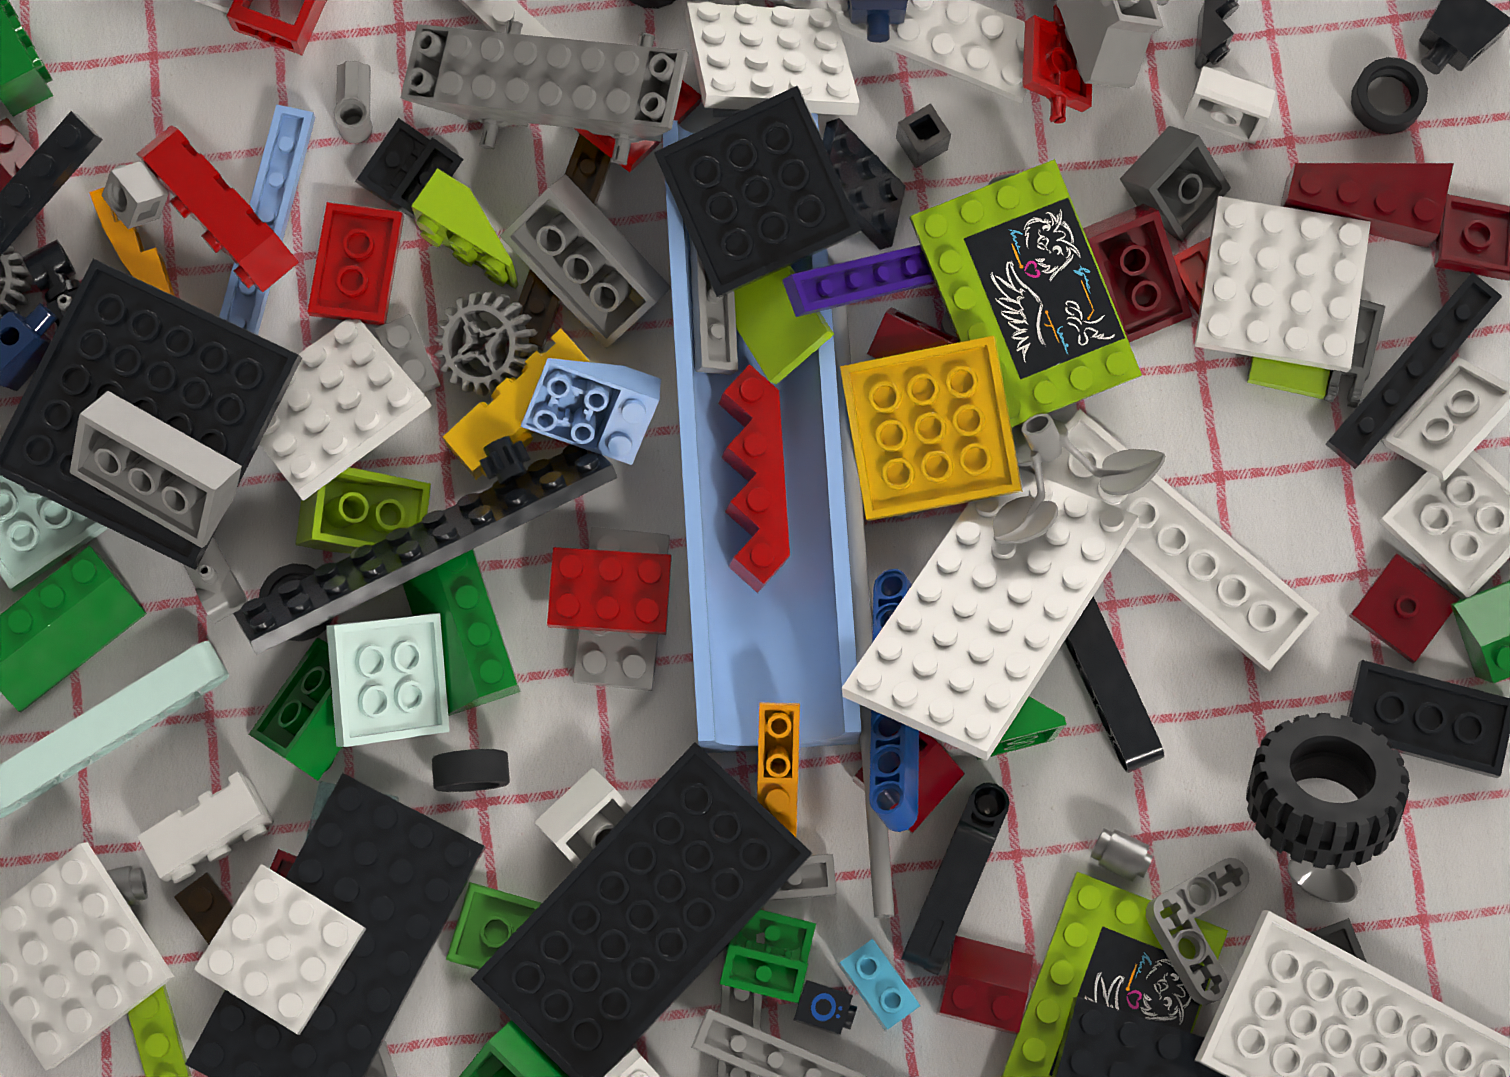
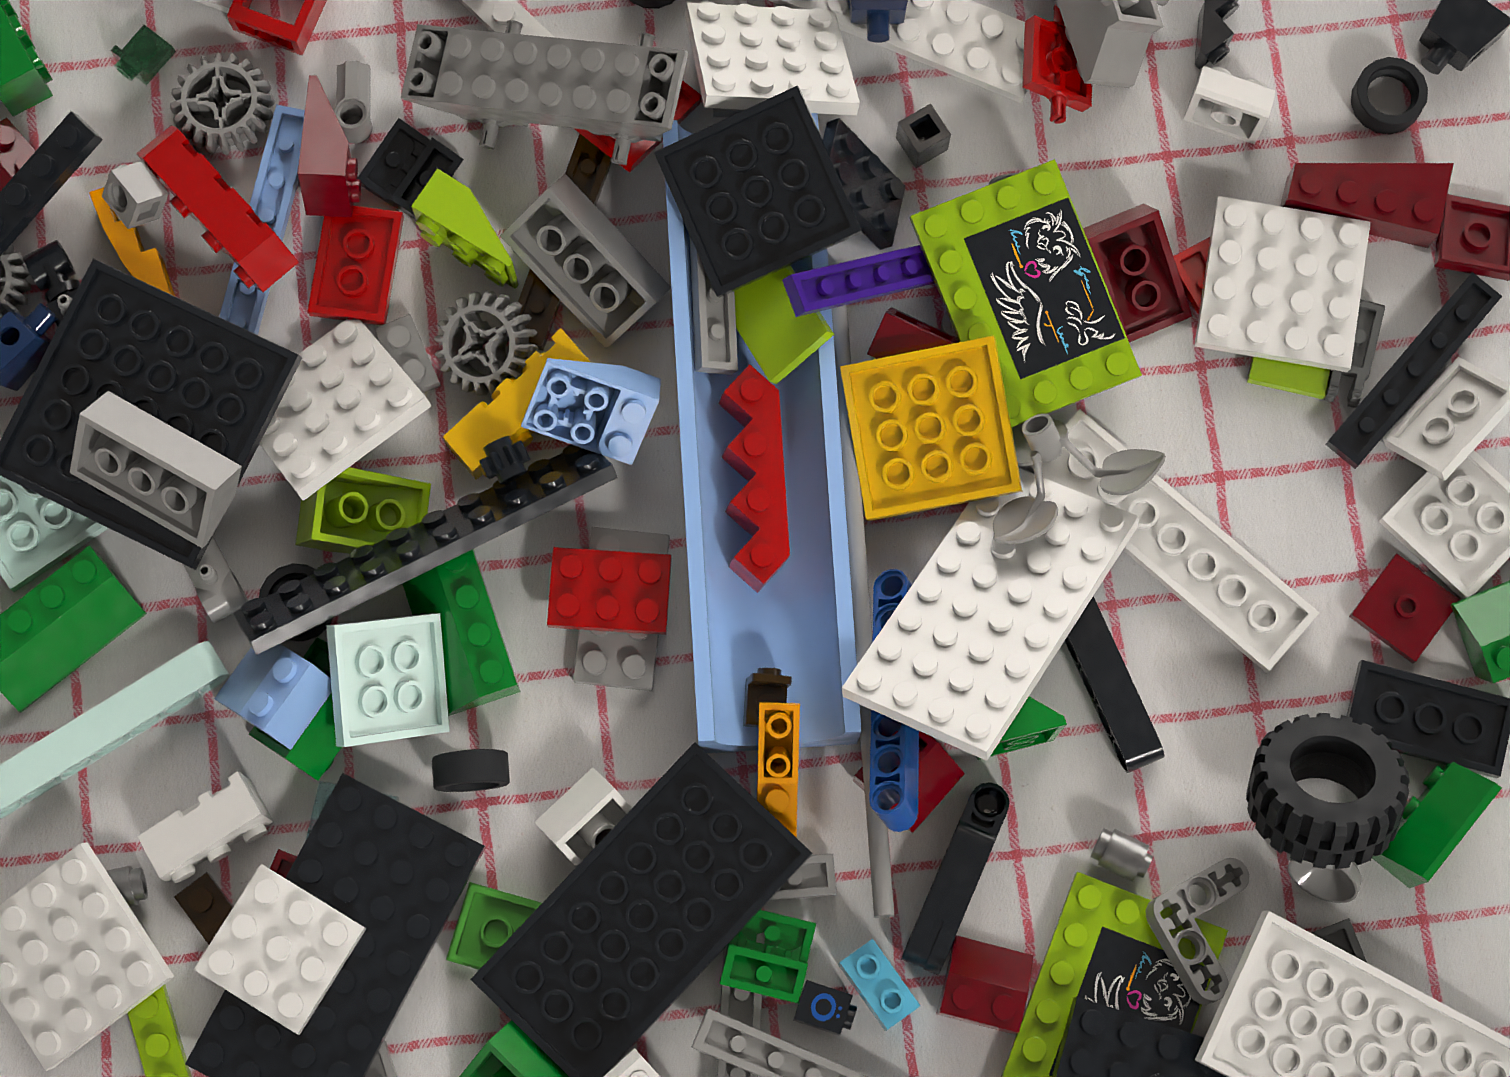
dark grey slope [1120,126,1231,242] -> none
none -> clear green bracket [110,25,176,85]
none -> light grey gear [170,53,275,156]
none -> light blue slope [214,644,332,750]
none -> slope [298,75,361,217]
none -> dark brown bracket [743,668,792,728]
none -> green slope [1372,762,1502,889]

